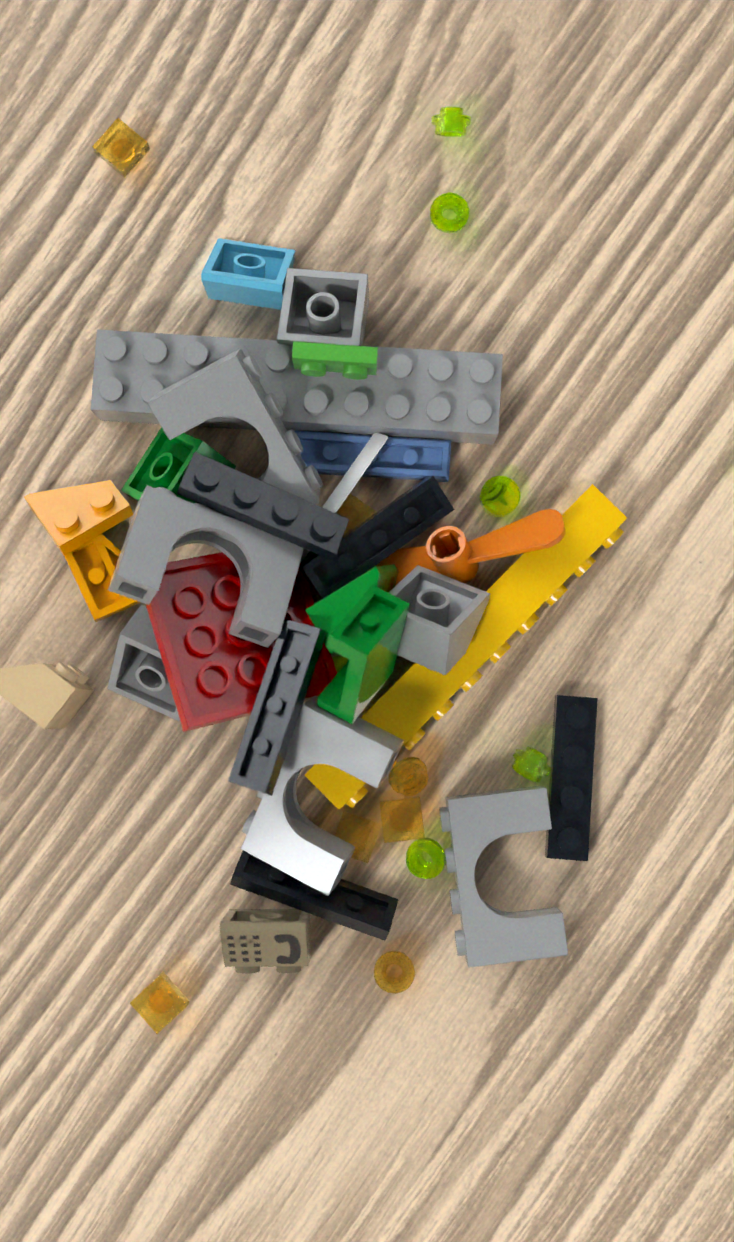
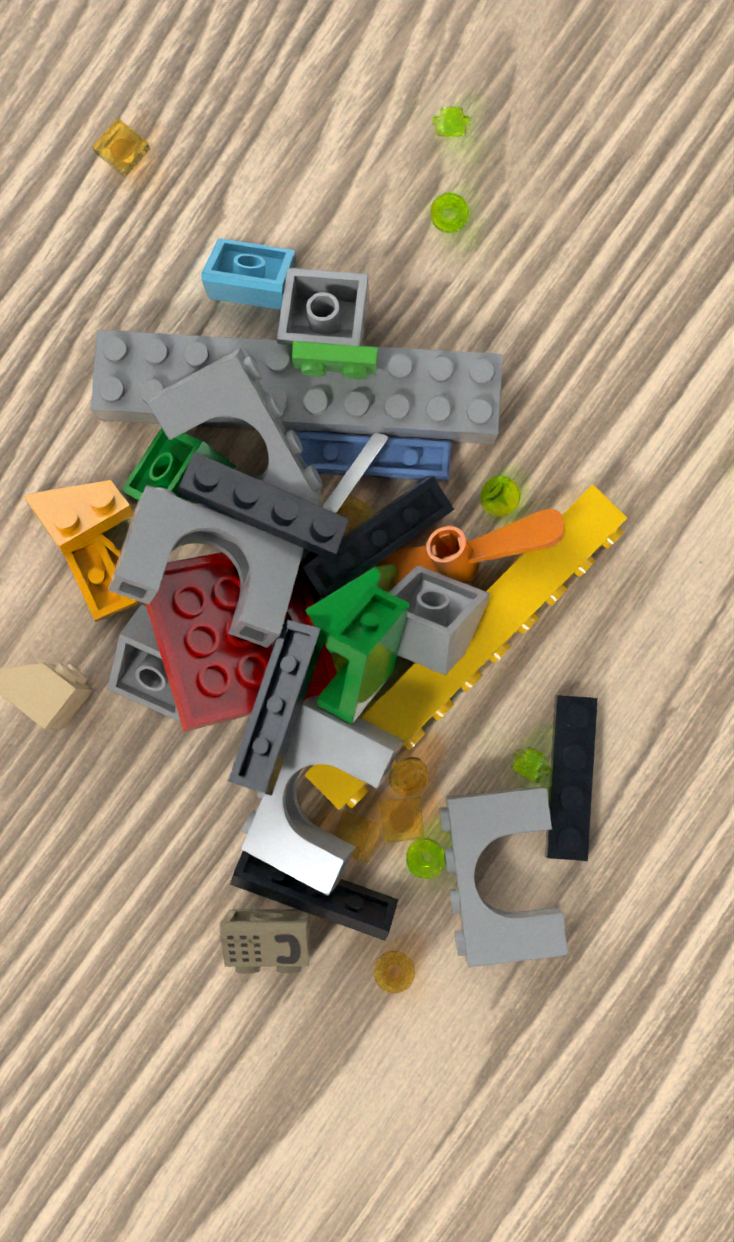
clear yellow plate [130,972,190,1034] -> none

